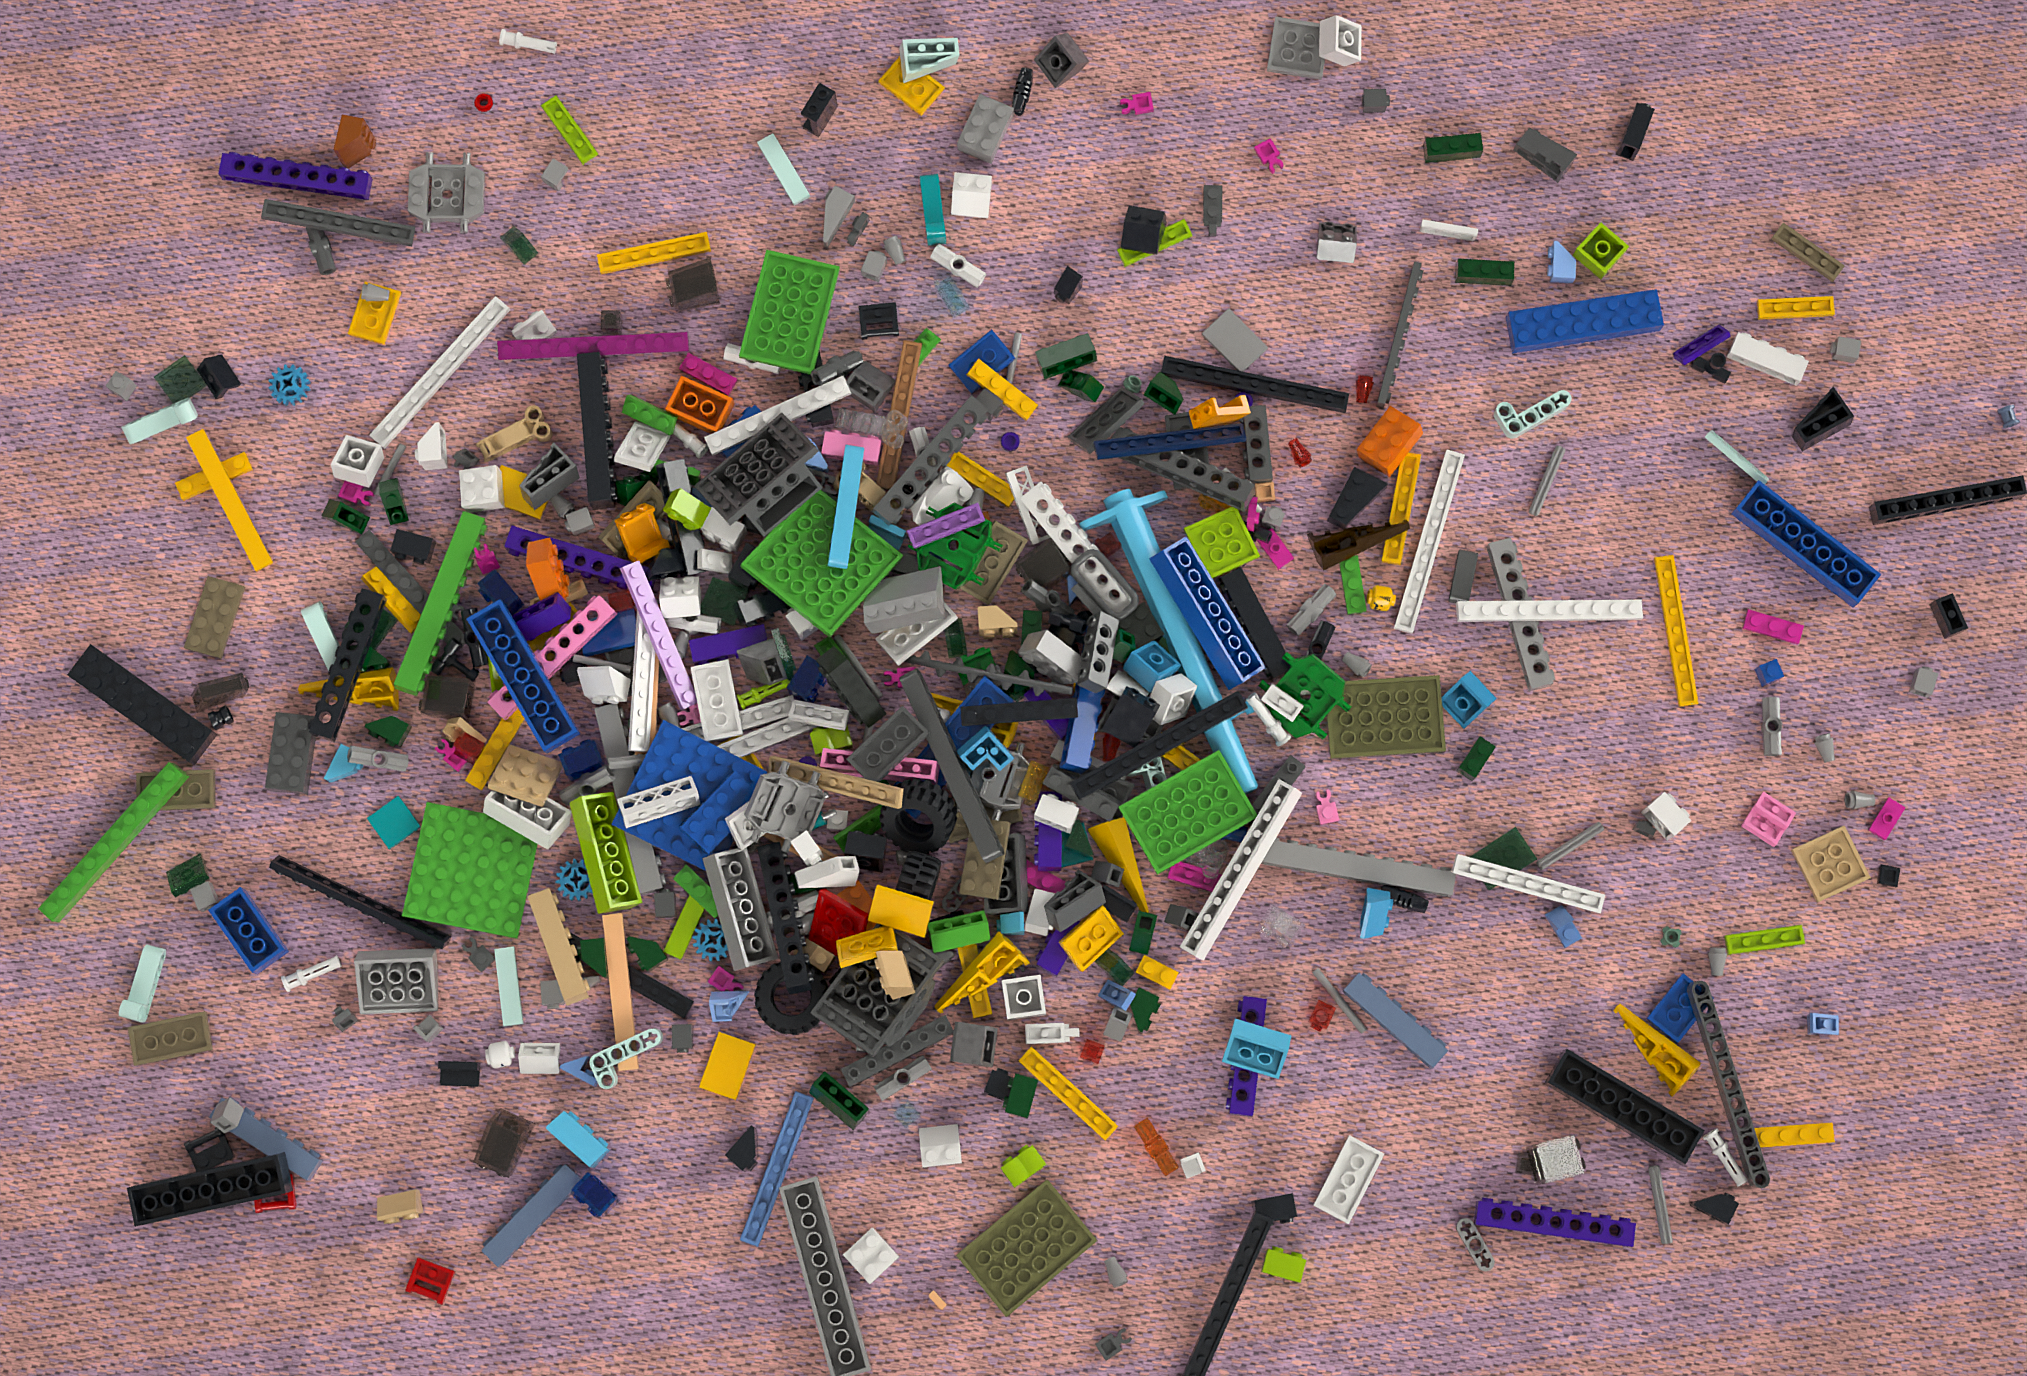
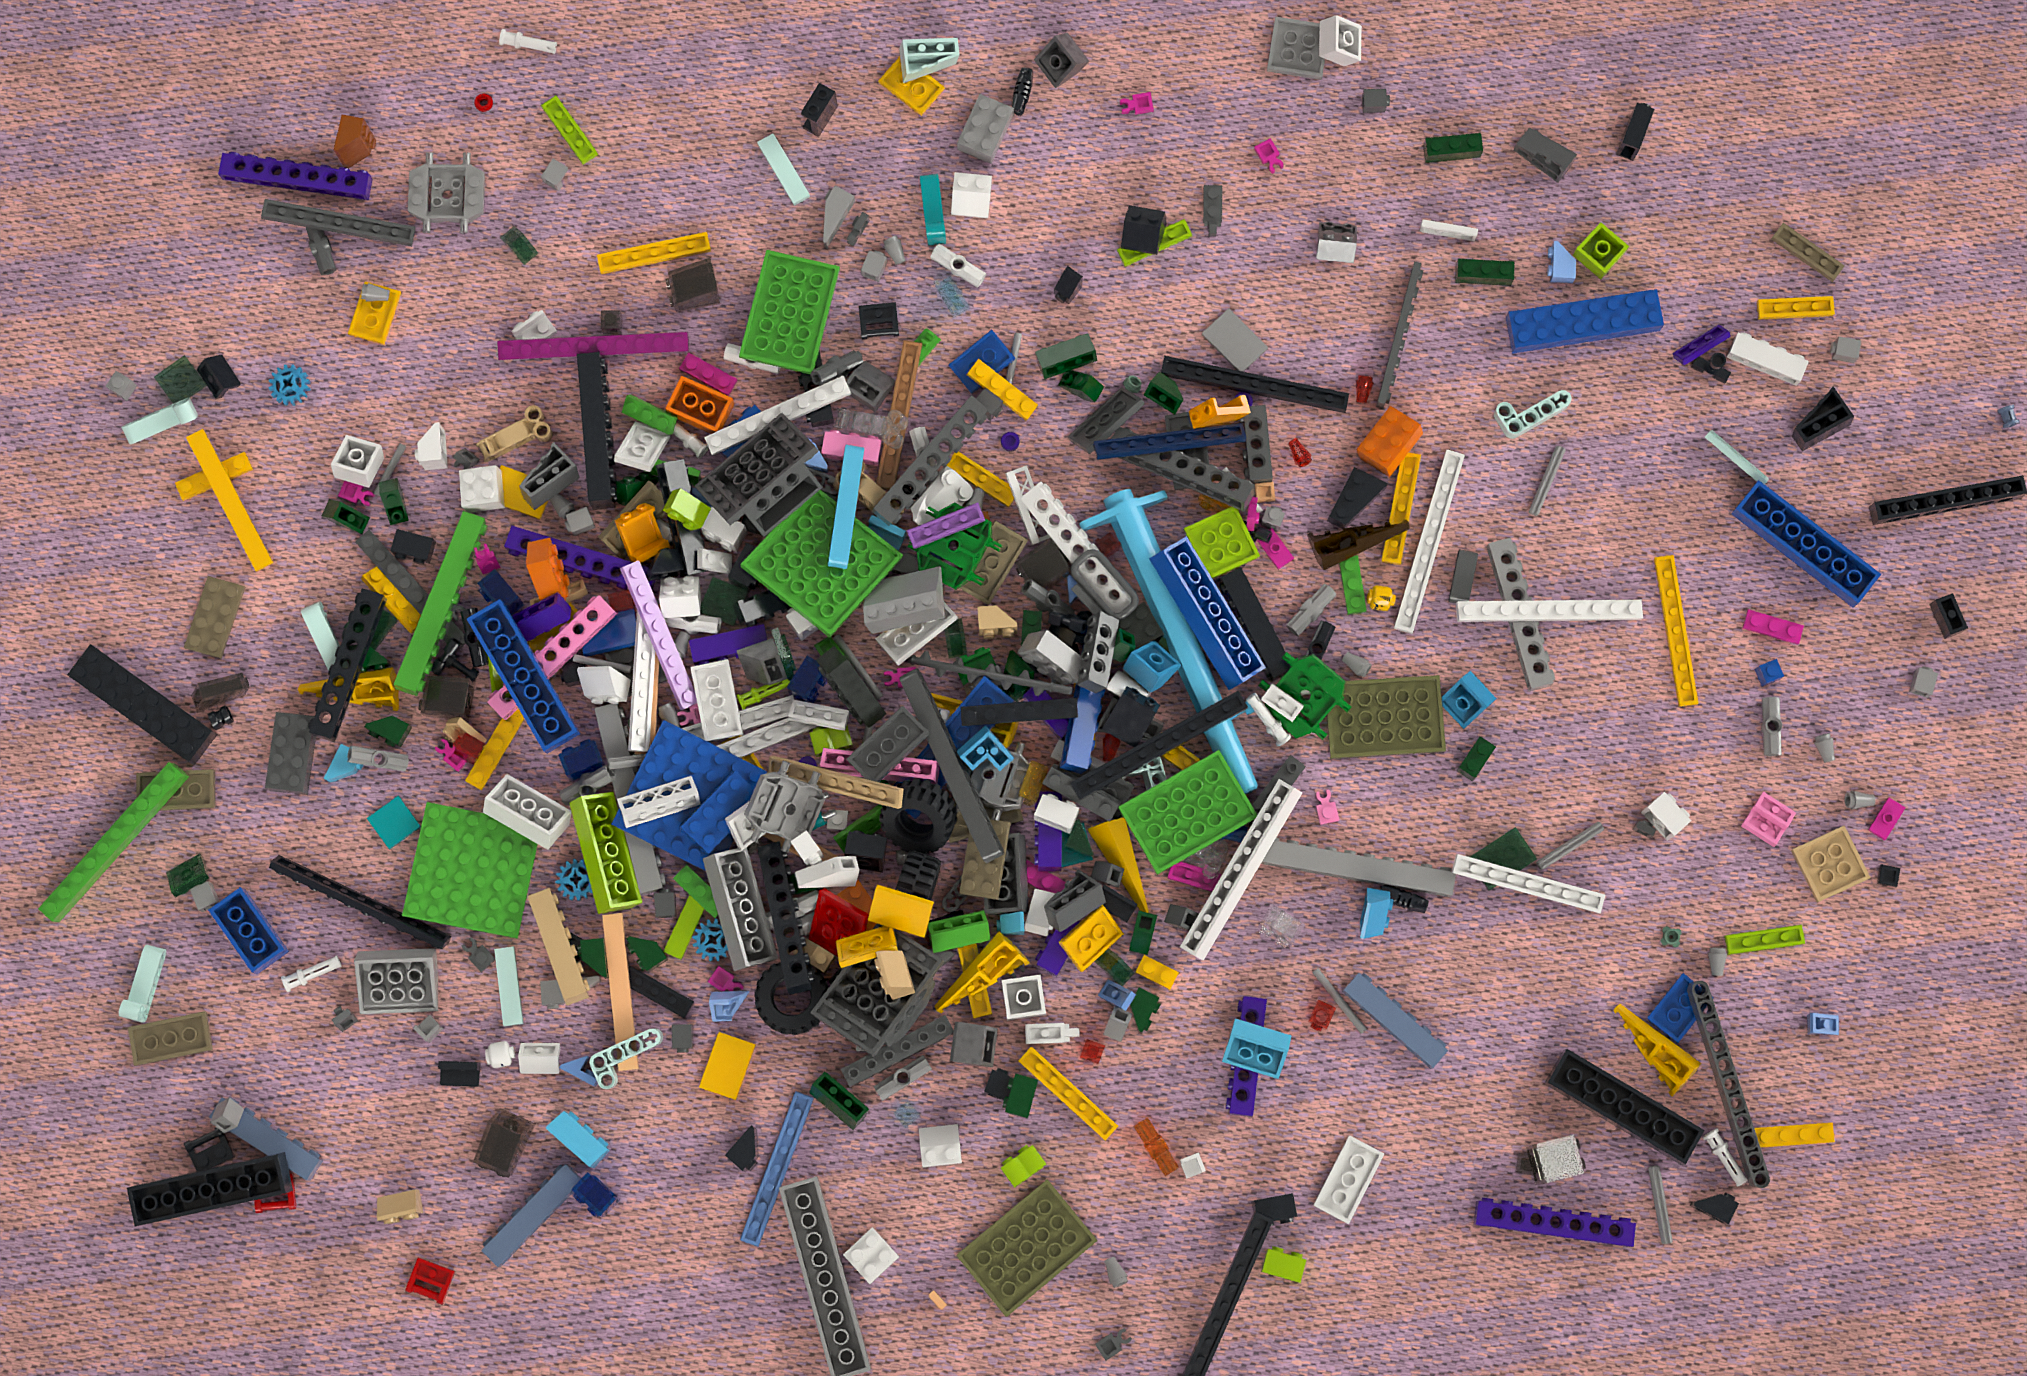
white plate [369,296,510,449] -> none
tan plate [488,744,563,807] -> none
white brick [1150,673,1197,725] -> none
light grey beam [1456,1218,1495,1271] -> none
medium blue slope [1545,905,1582,948] -> none

